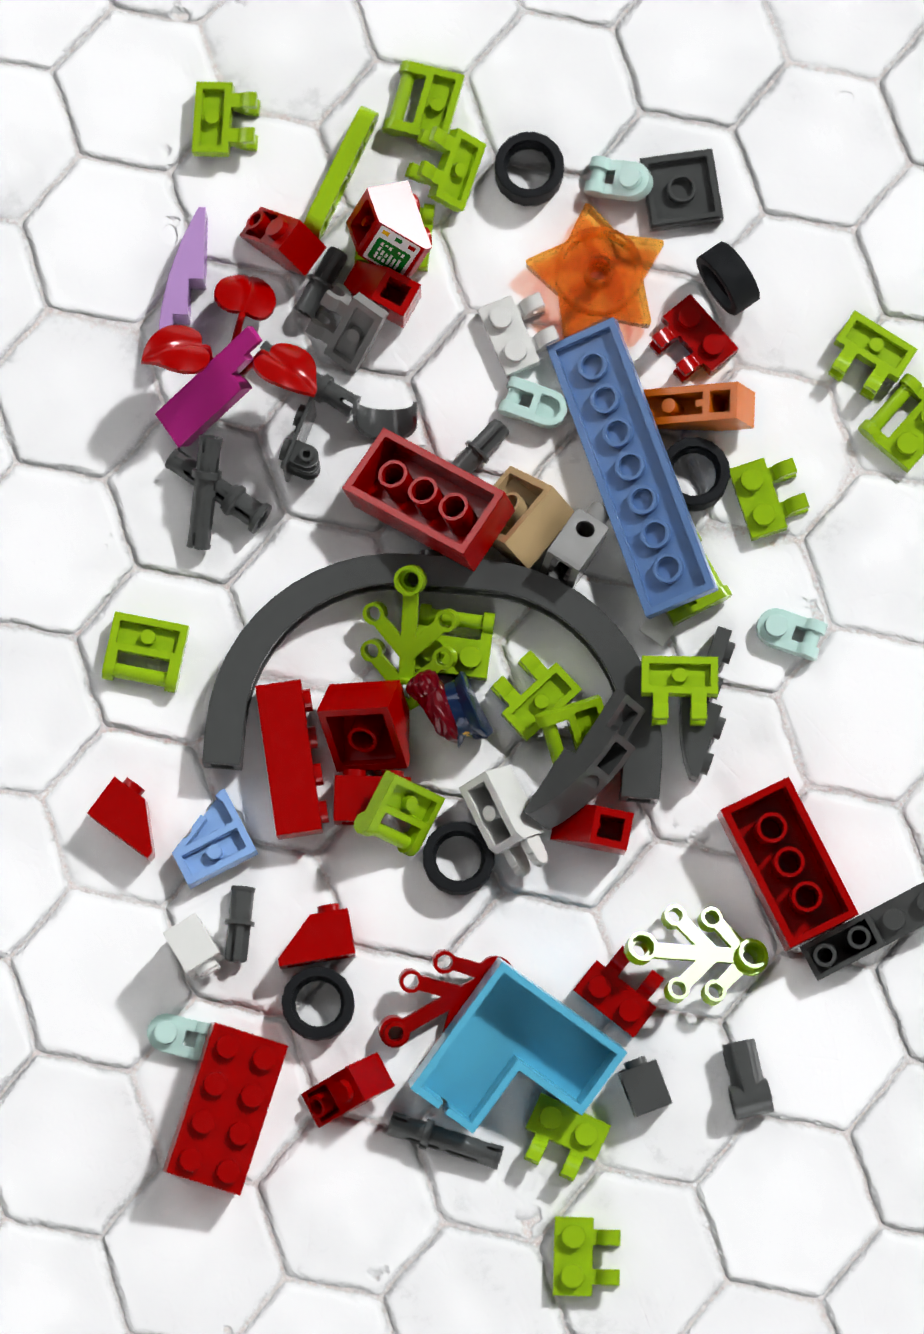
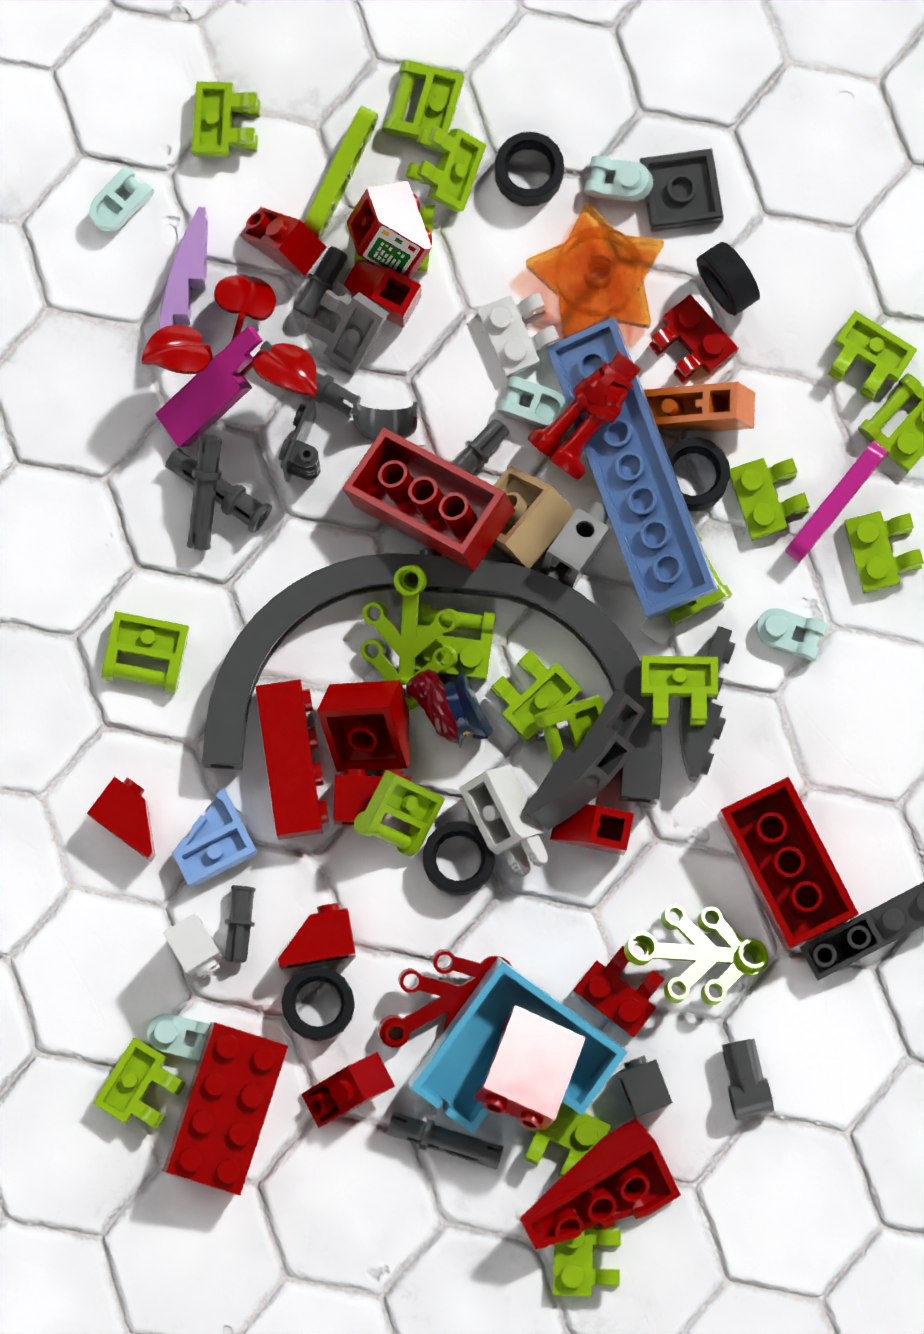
none -> light aqua plate [89,166,154,232]
none -> lime plate [93,1037,186,1129]
none -> panel [474,1005,586,1130]
none -> red wedge [519,1117,681,1250]
none -> red piece [527,351,641,481]
none -> dark pink beam [785,440,888,563]
none -> lime plate [844,511,924,594]

